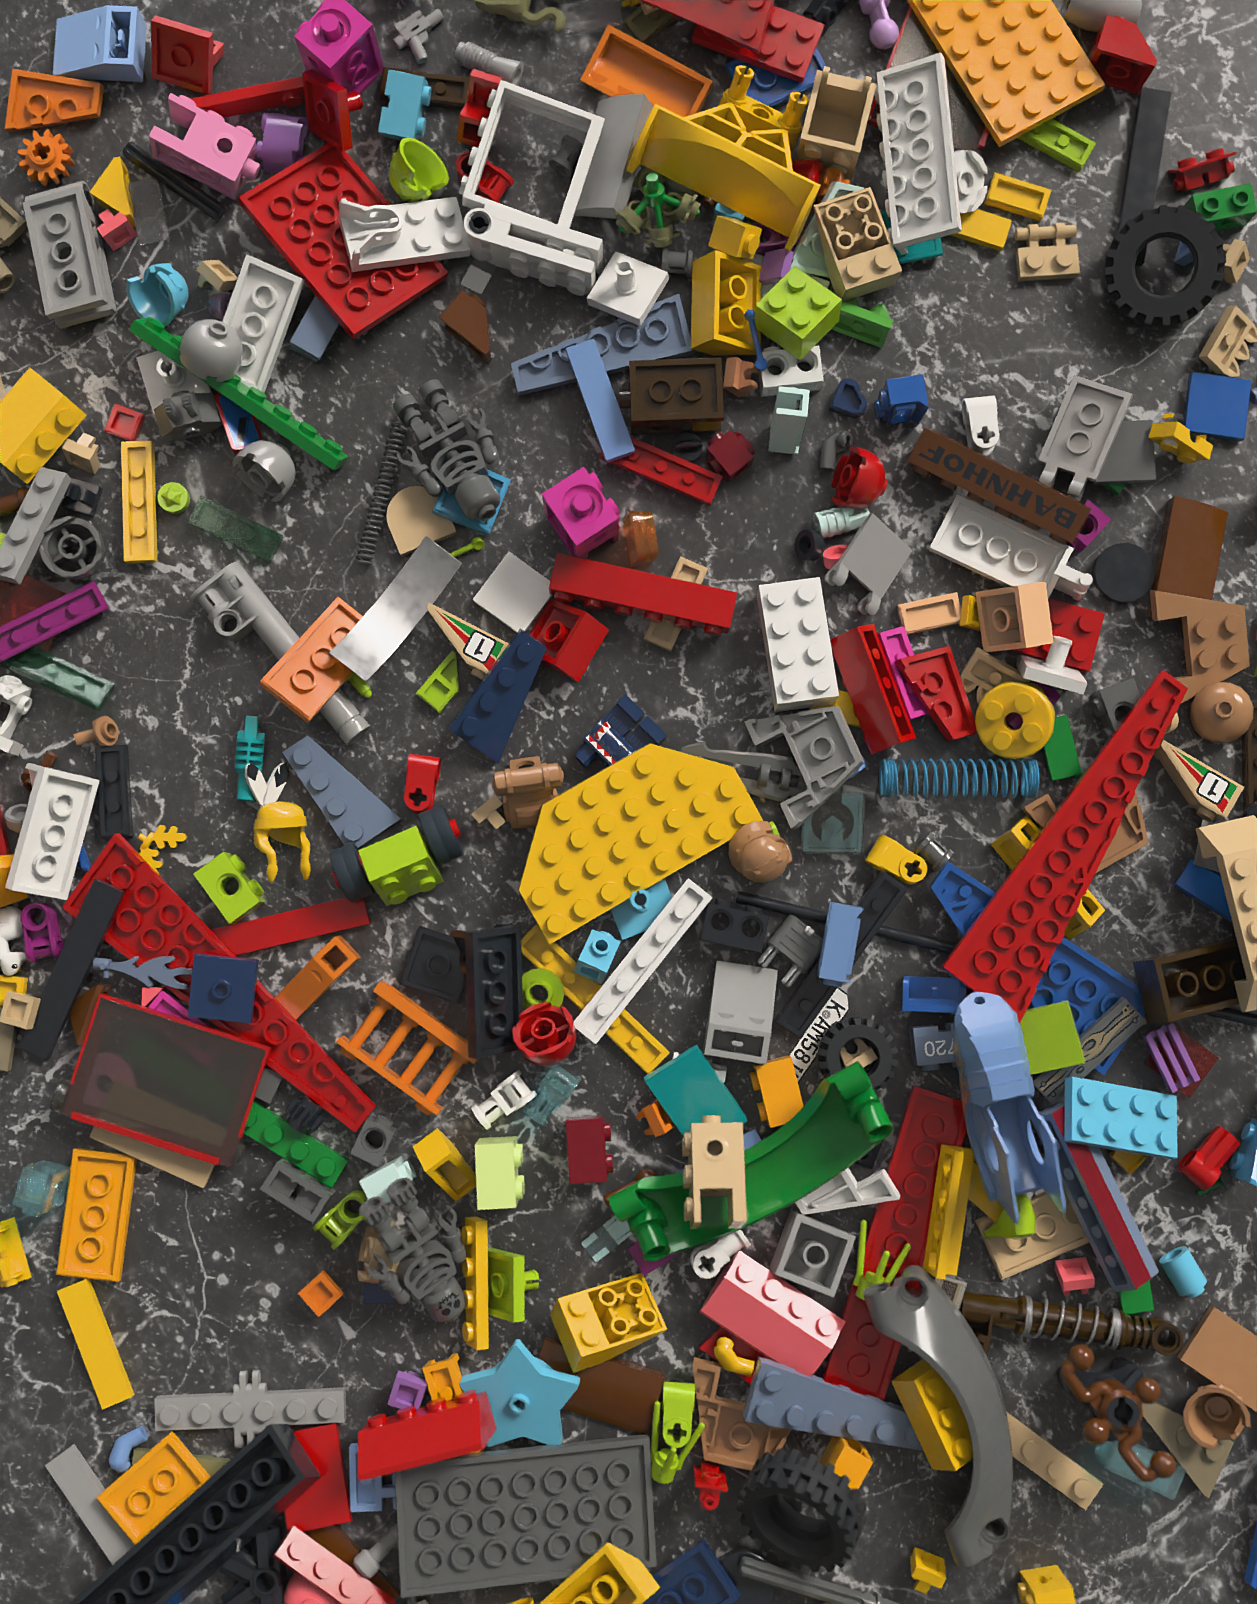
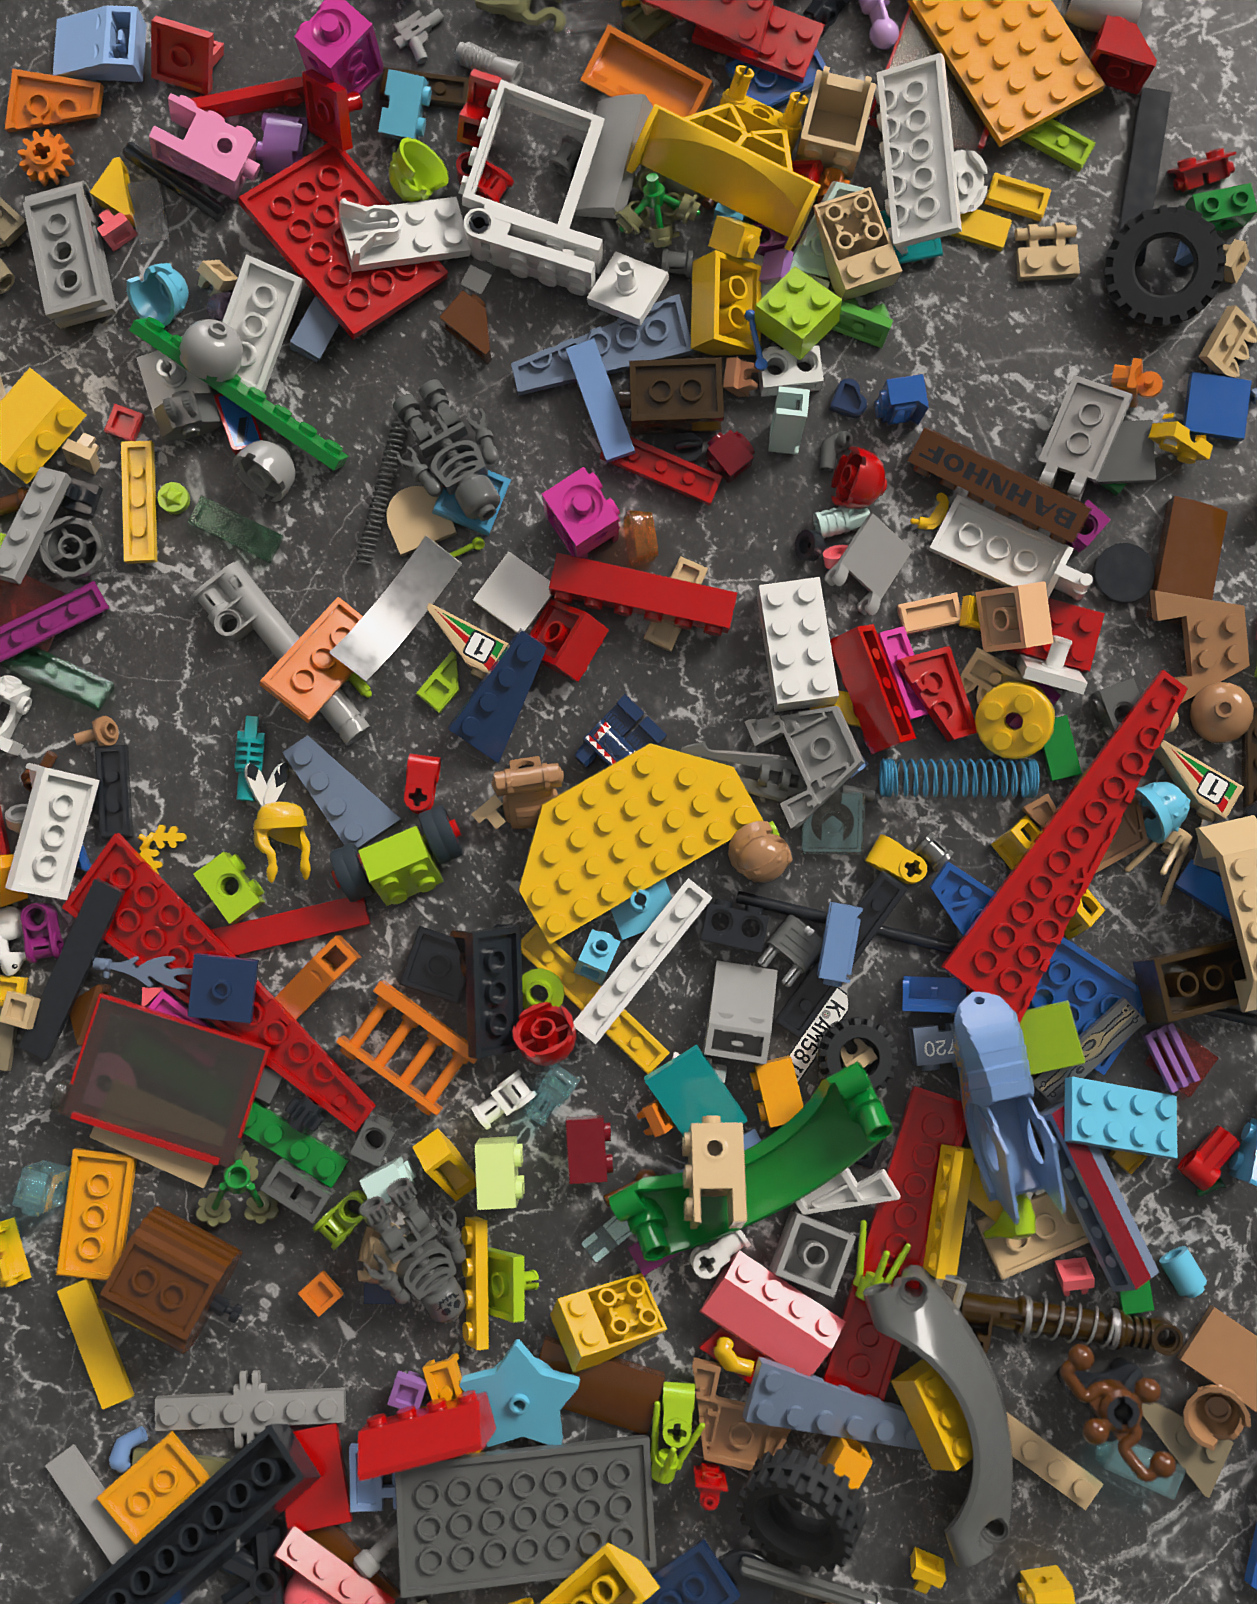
white piece [962,395,999,456] -> none
none -> reddish brown piece [97,1206,243,1354]
none -> olive plant [196,1149,279,1227]
none -> yellow piece [910,493,949,530]
none -> orange hips [1111,358,1163,408]
none -> tan plant [1124,828,1193,905]
none -> medium azure helmet [1135,782,1191,844]

